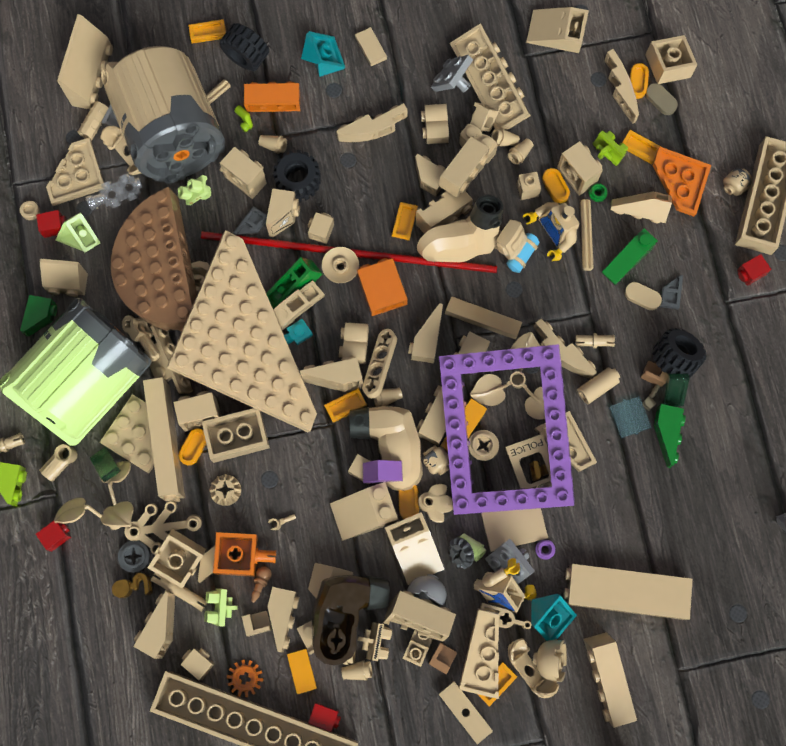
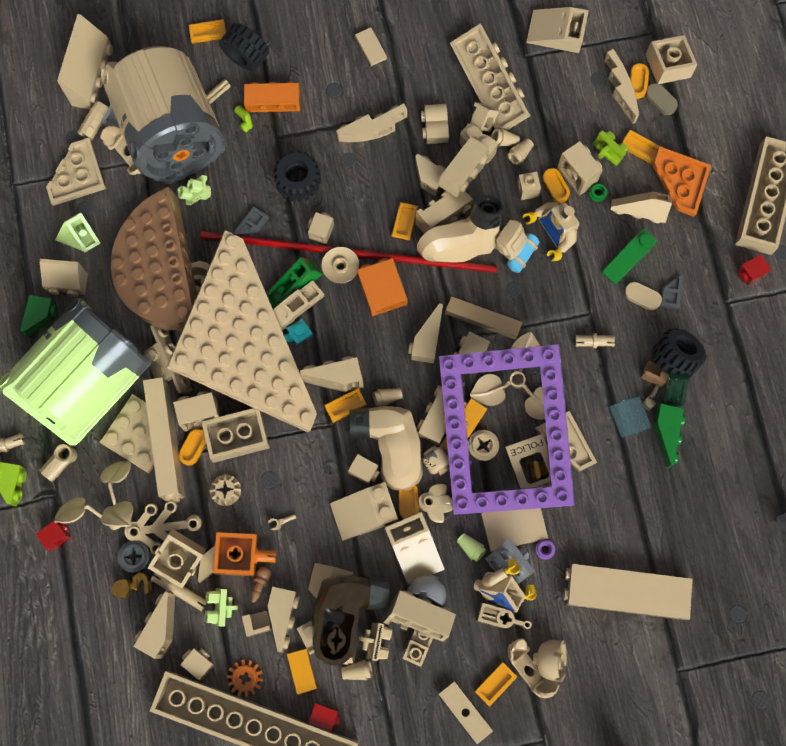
tan tile [20,201,40,220] -> none
red brick [36,210,67,238] -> none
clear brick [86,173,143,211] -> none
clear green tile [90,446,121,483] -> none
tan connector [122,315,161,361] -> none
tan brick [220,147,267,199] -> none
tan cone [259,135,287,154] -> none
tan slope [266,189,300,237] -> none
teal slope [301,31,346,77] -> none
tan brick [339,323,369,364] -> none
tan beam [362,329,397,399] -> none
medium lavender slope [363,460,403,483] -> none
medium nougat panel [428,642,457,674] -> none
light grey plate [431,55,473,93] -> none
dark grey gear [447,537,474,569] -> none
tan wing [458,608,499,699] -> none
teal slope [531,594,577,641] -> none
tan slope [534,318,597,379] -> none
tan brick [577,367,620,405] -> none
tan axle [580,199,593,271] -> none
tan wedge [583,633,637,728] -> none
tan head [723,168,752,196] -> none

